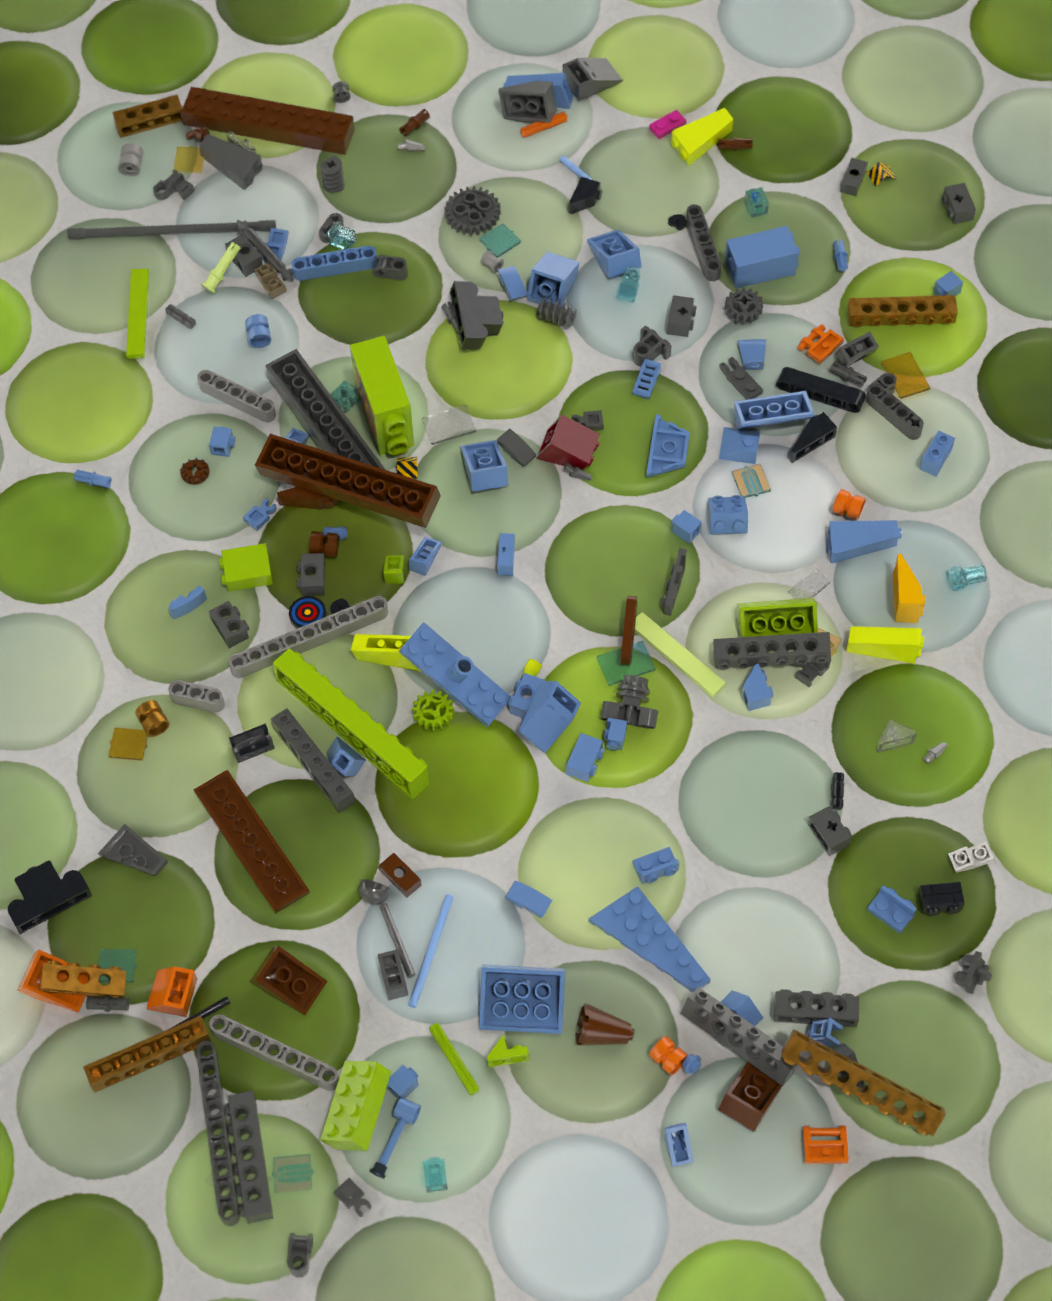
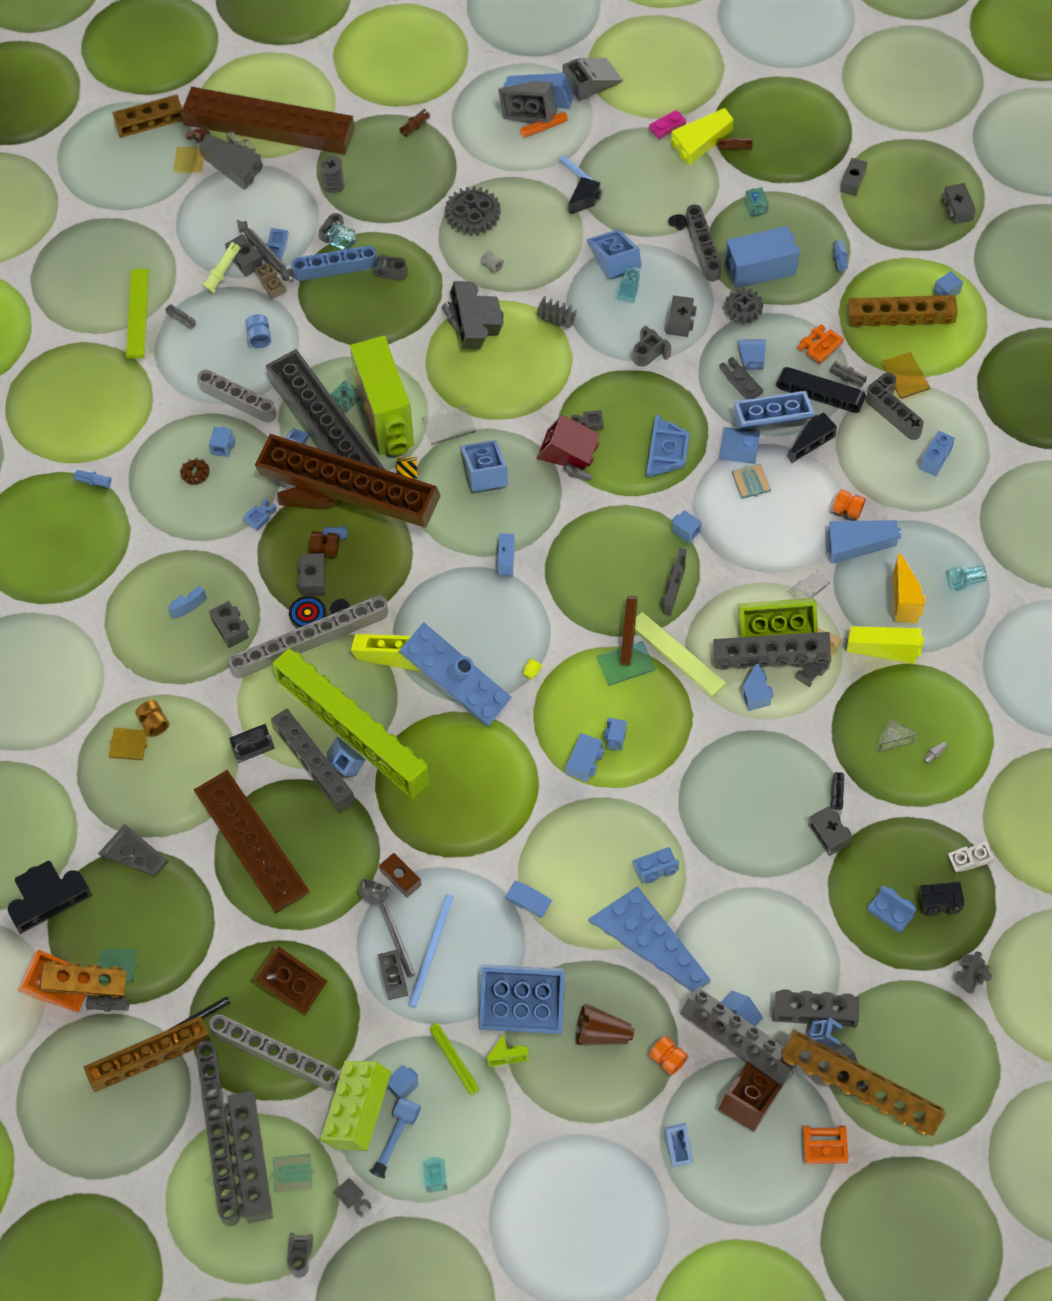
dark grey piece [67,220,276,239] -> none
light grey wheel [118,143,143,176] -> none
orange slope [146,966,197,1017] -> none
dark grey piece [153,170,195,200] -> none
light grey beam [168,680,225,712] -> none
lime brick [219,543,273,592] -> none
dark grey wheel [332,81,351,103] -> none
lime slope [383,555,405,584] -> none
light grey bar [397,139,425,152] -> none
medium blue slope [409,537,442,575] -> none
lime gear [412,689,454,731] -> none
clear light blue piece [479,223,521,258] -> none
medium blue slope [497,266,528,301] -> none
dark grey slope [497,428,537,467] -> none
medium blue brick [508,673,546,718] -> none
medium blue slope [518,681,581,753] -> none
medium blue slope [527,251,580,307] -> none
dark grey beam [600,675,659,729] -> none
medium blue slope [632,359,661,399] -> none
medium blue plate [682,1054,701,1074] -> none
medium blue bracket [708,495,748,534] -> none
dark grey brick [835,332,879,367] -> none
sticker [867,162,897,187] -> none

